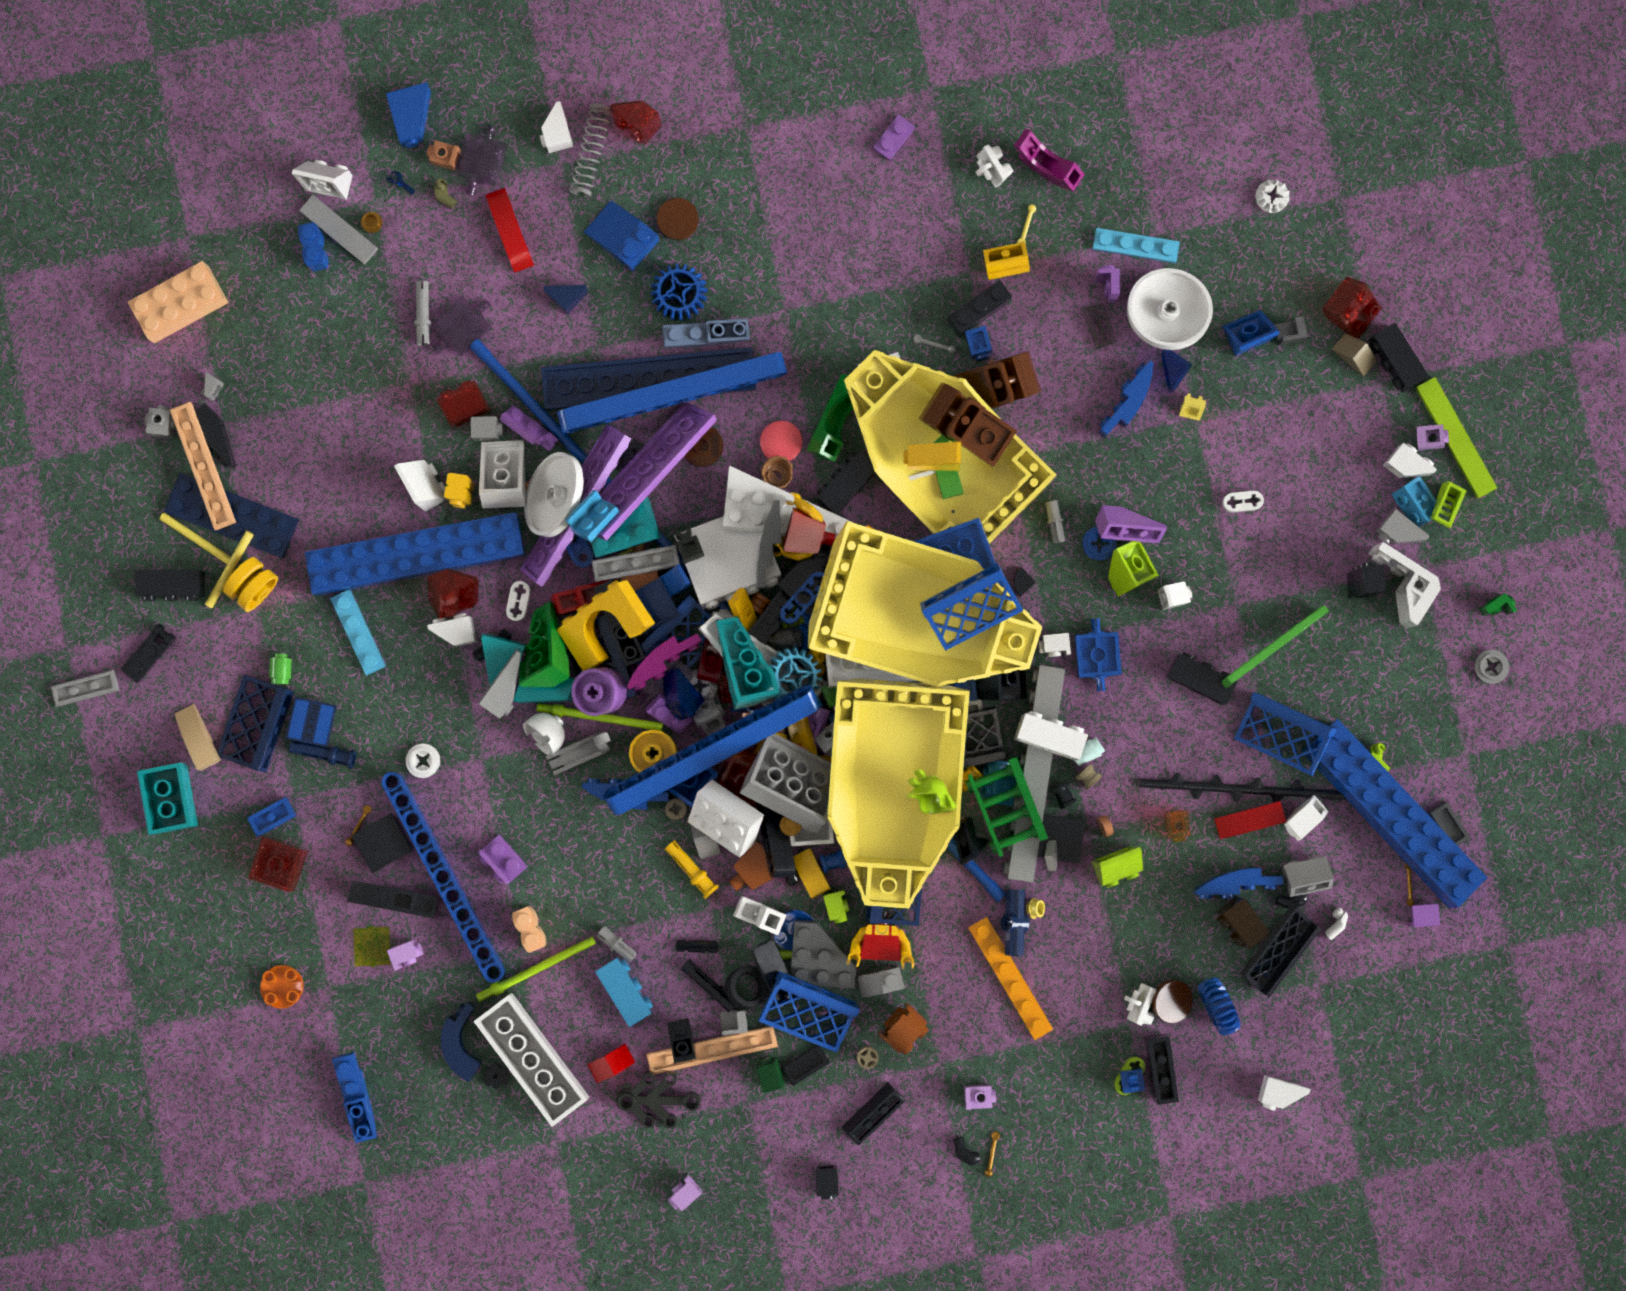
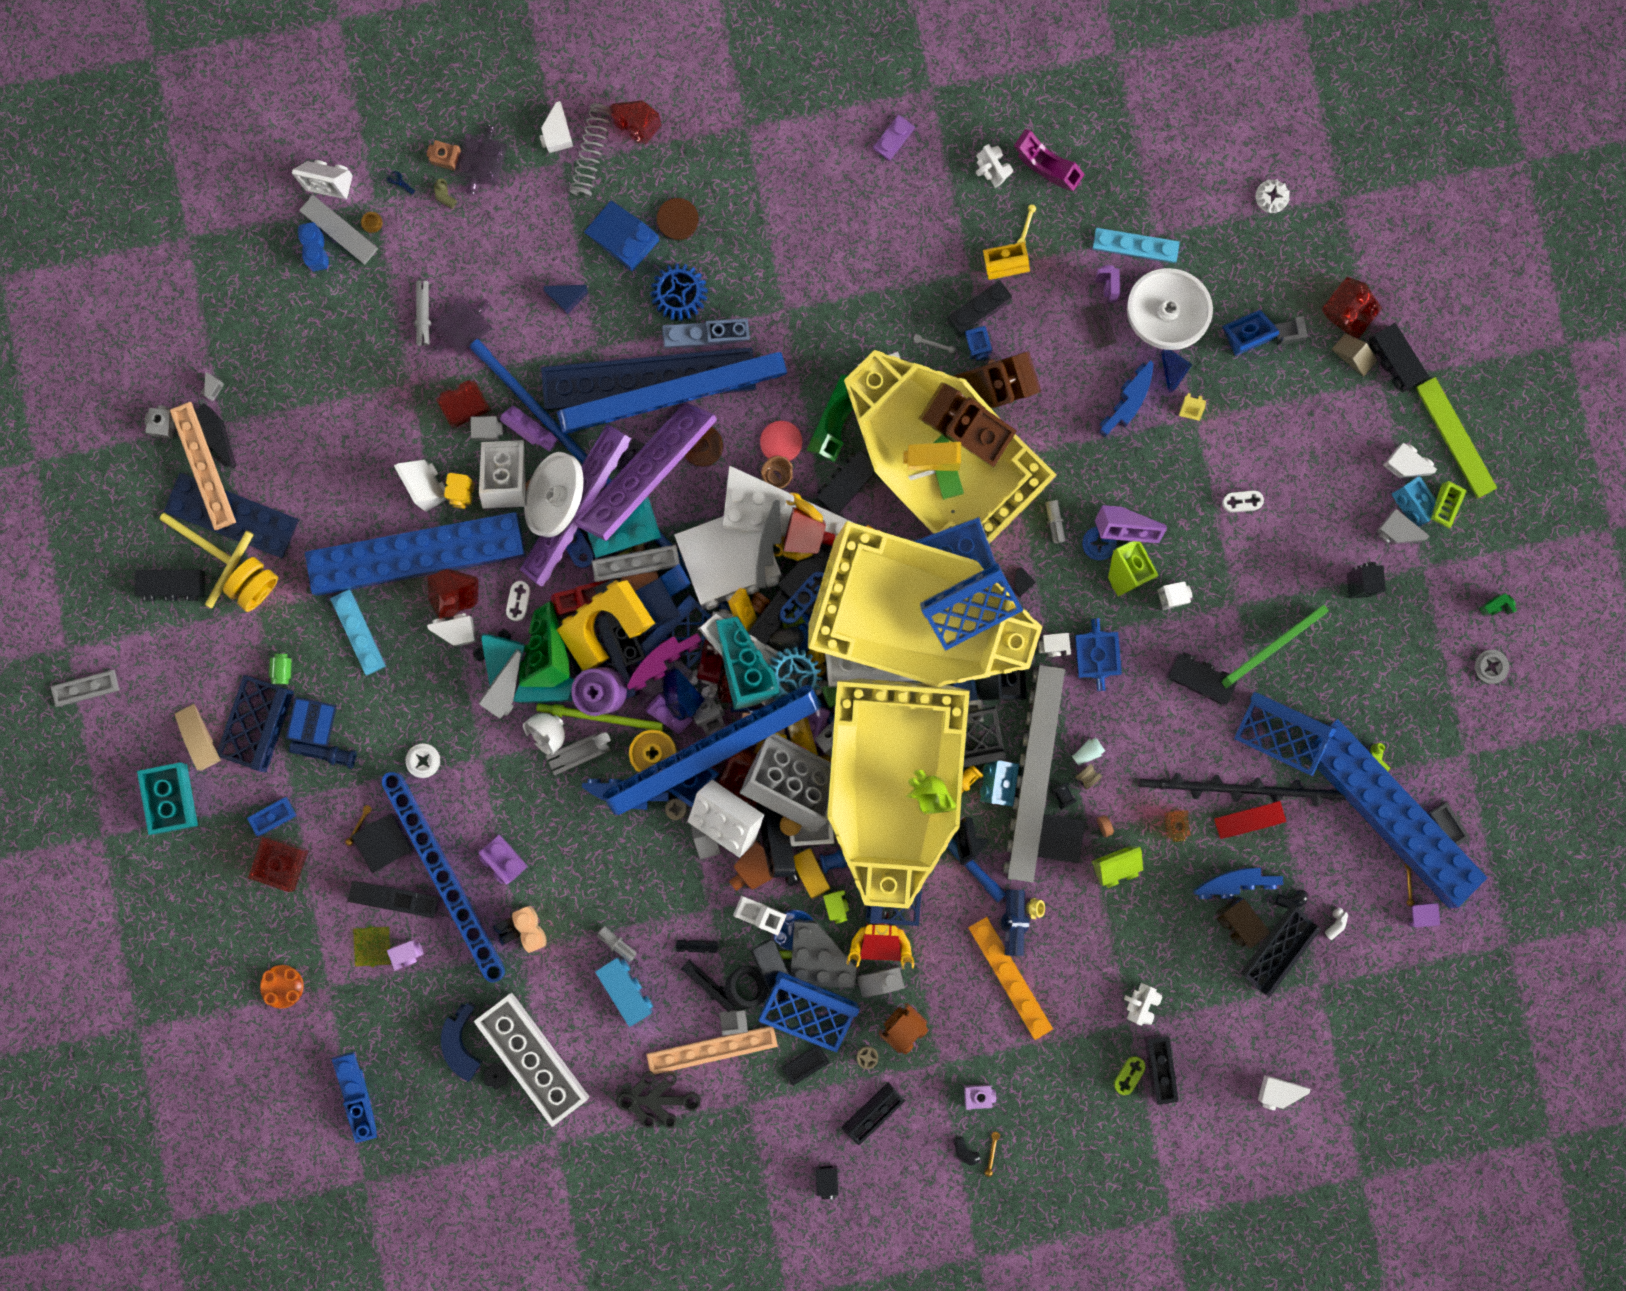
black plate [121,624,177,683] -> none
light nougat brick [128,261,229,343] -> none
blue slope [386,82,431,148] -> none
lime bar [476,936,596,1002] -> none
red slope [485,188,534,273] -> none
dark azure bracket [566,490,619,542] -> none
red slope [587,1043,636,1084] -> none
yellow pin [664,840,719,899] -> none
black slope [667,1018,696,1064] -> none
lavender brick [668,1175,702,1211] -> none
pearl dark grey plate [675,524,704,564] -> none
dark green brick [756,1055,784,1093] -> none
green fence [965,757,1048,857] -> none
white brick [1014,711,1088,761] -> none
light grey tile [1045,840,1057,871] -> none
blue tile [1119,1068,1145,1094] -> none
reddish brown tile [1152,979,1193,1023] -> none
blue gear [1198,977,1241,1036] -> none
light grey brick [1282,856,1334,897] -> none
white slope [1284,795,1328,841] -> none
white bracket [1368,542,1441,628] -> none
lavender brick [1416,424,1449,451] -> none
none -> black wheel [492,917,521,946]

